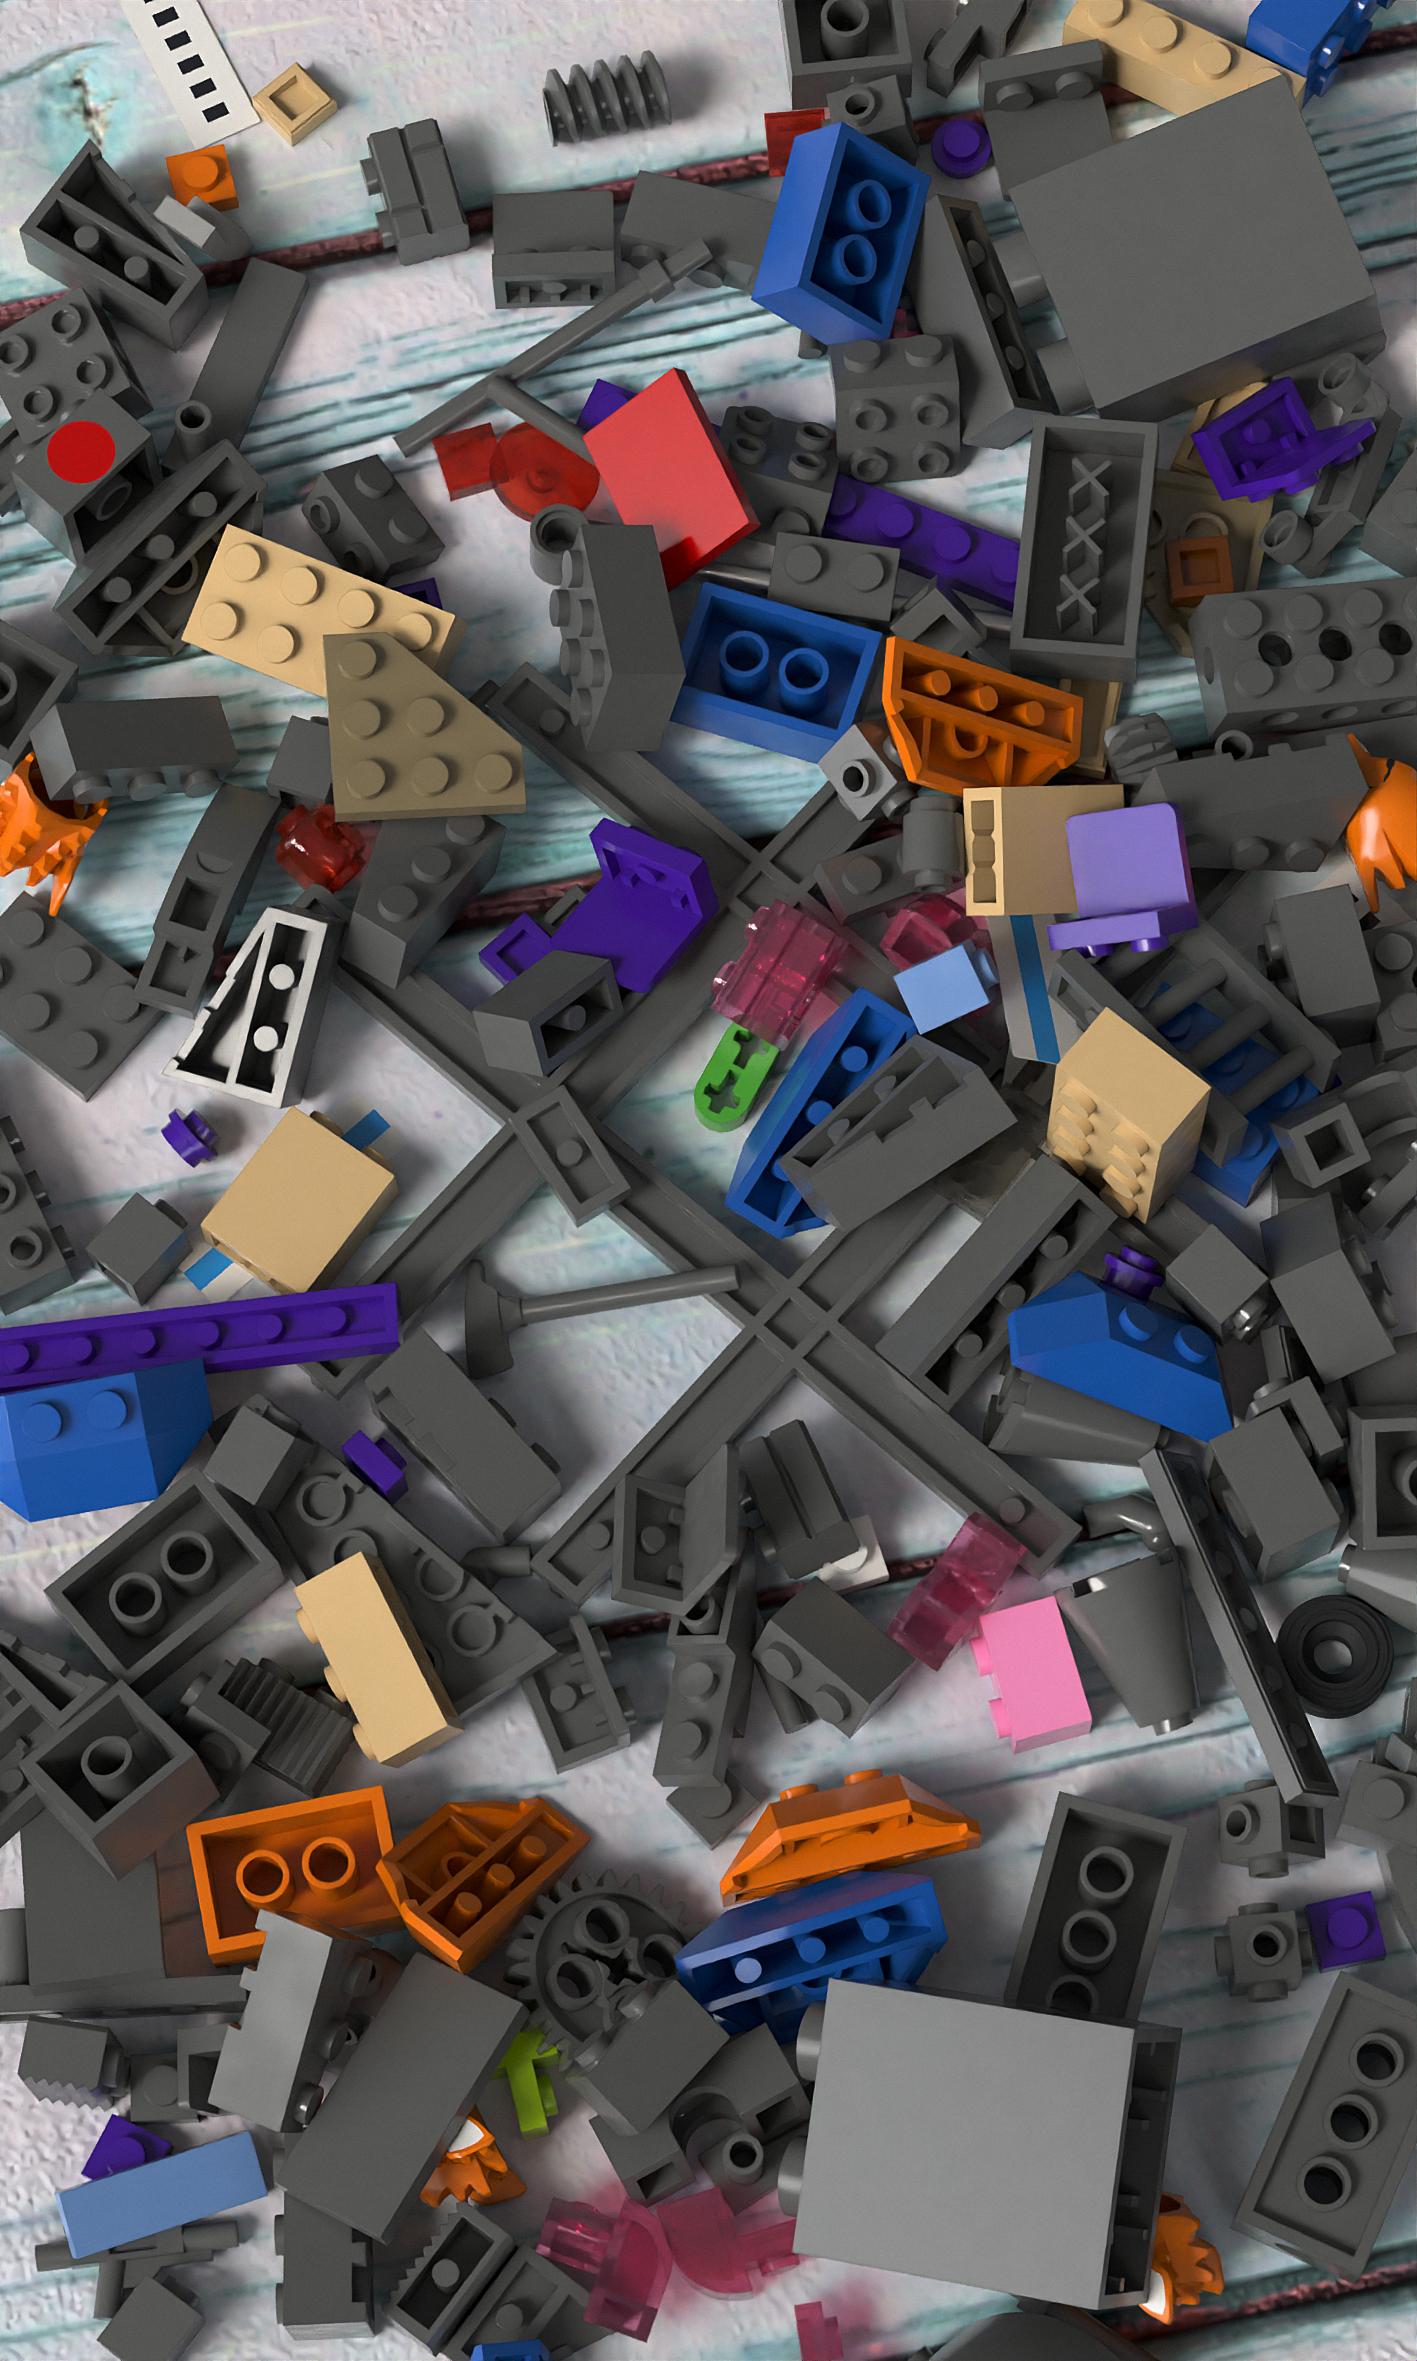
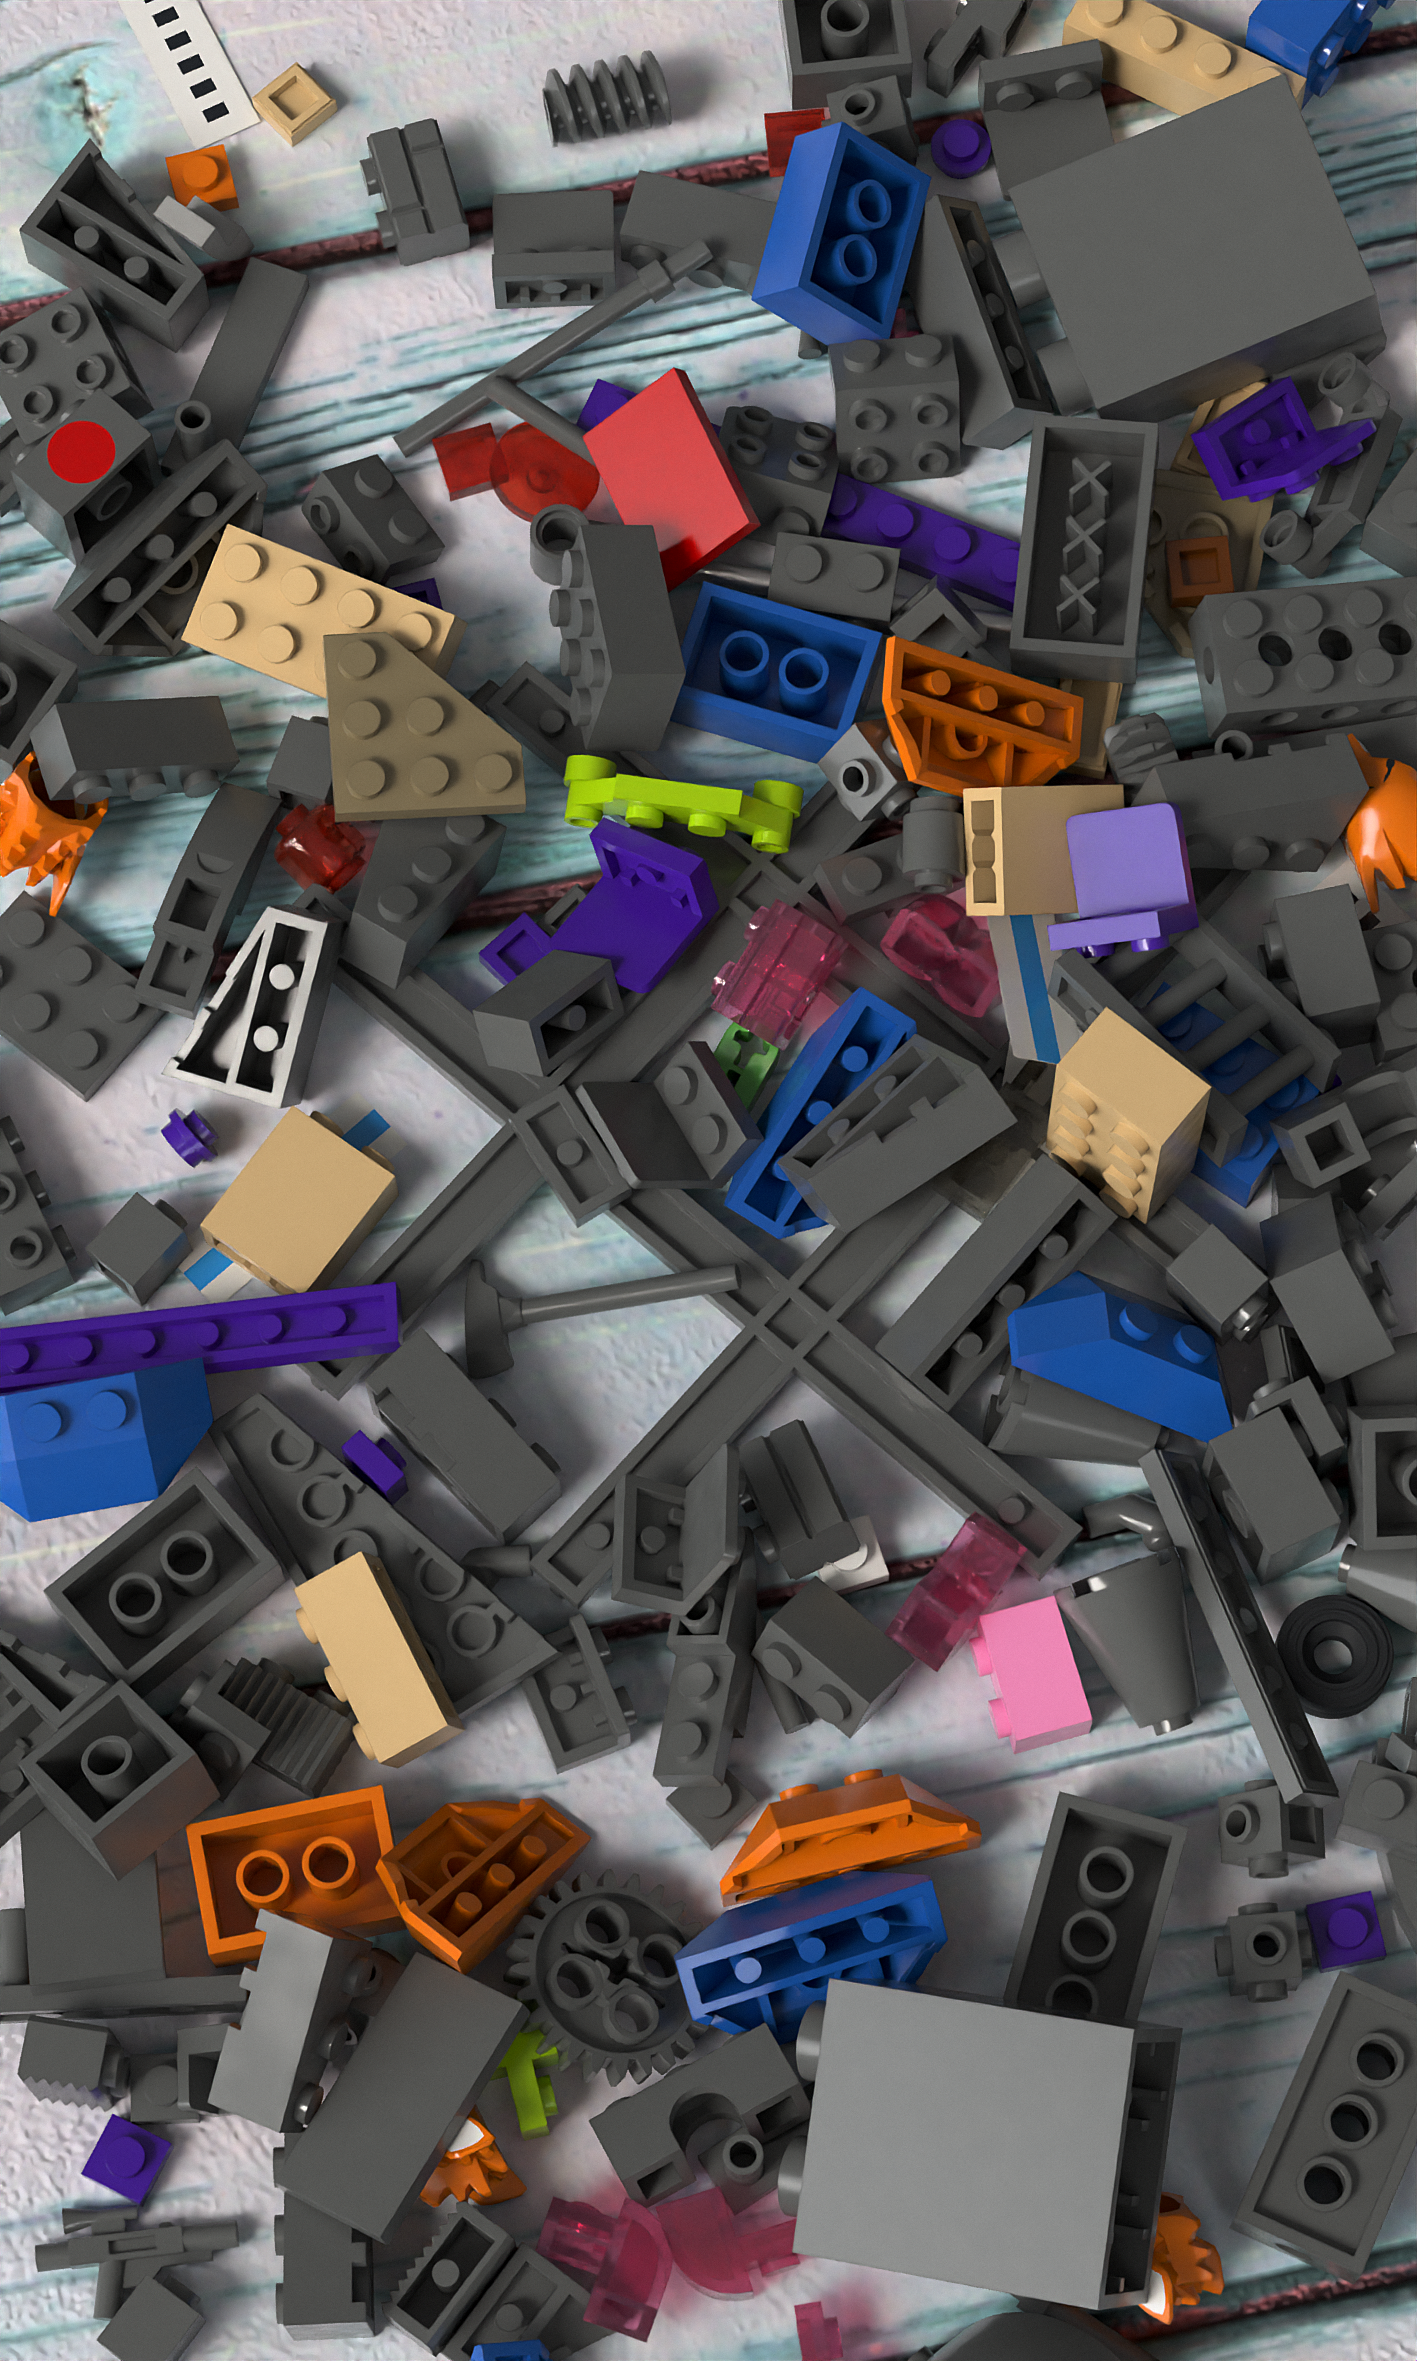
medium blue tile [54,2130,268,2259] -> none
dark grey brick [202,1404,314,1513] -> none
dark grey brick [564,1979,730,2136] -> none
medium blue brick [893,938,1000,1035] -> none
dark purple plate [1102,1245,1165,1299] -> none
none -> lime plate [563,755,804,854]
none -> dark grey bracket [575,1041,764,1189]

